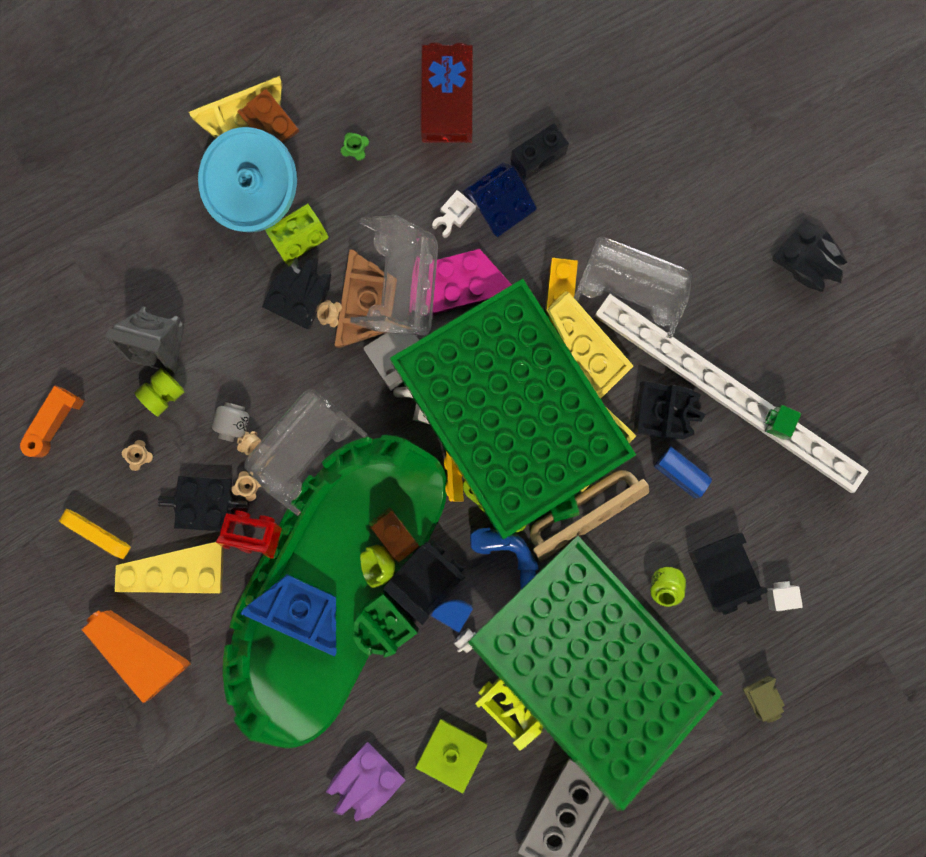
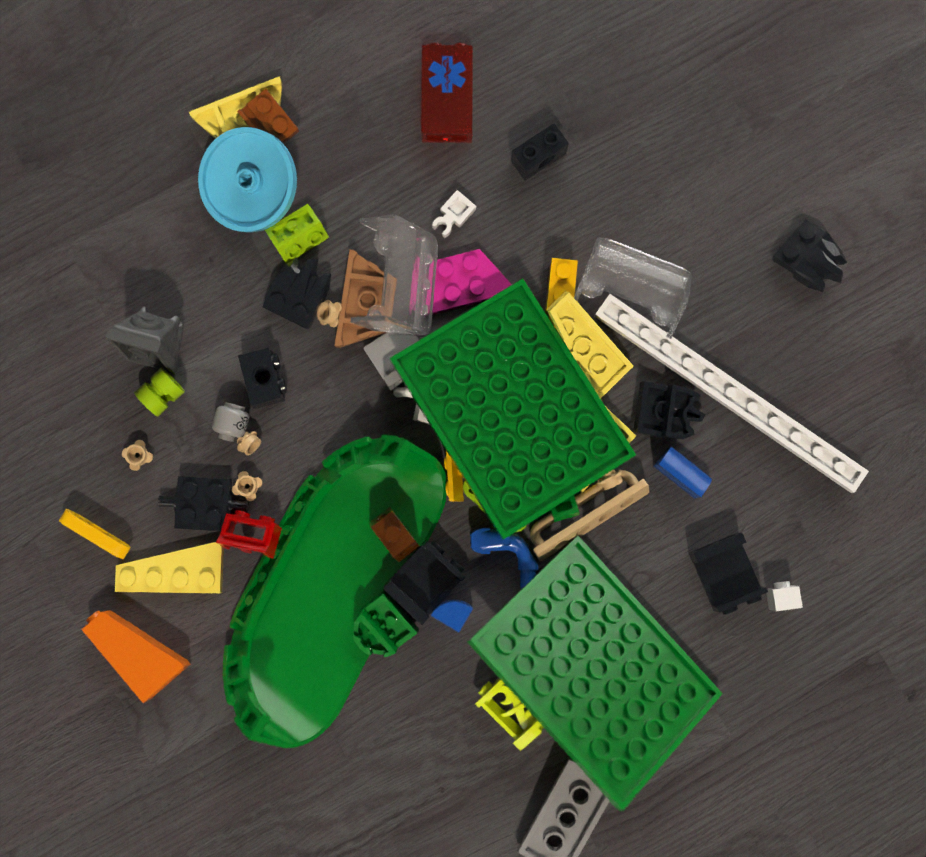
orange leg [20,386,85,458] -> none
blue wing [241,574,336,656] -> none
clear windscreen [244,389,368,516] -> none
medium lavender plate [326,742,405,821] -> none
bright green plate [341,133,369,160] -> none
lime hair [360,545,395,588] -> none
lime plate [416,718,488,793] -> none
white plate [453,628,476,653] -> none
clear blue bracket [462,163,537,237] -> none
lime head [650,567,686,607] -> none
olive window [742,676,785,723] -> none
green plate [765,405,801,440] -> none
none -> black brick [238,348,287,409]
none -> tan plate [597,469,623,490]

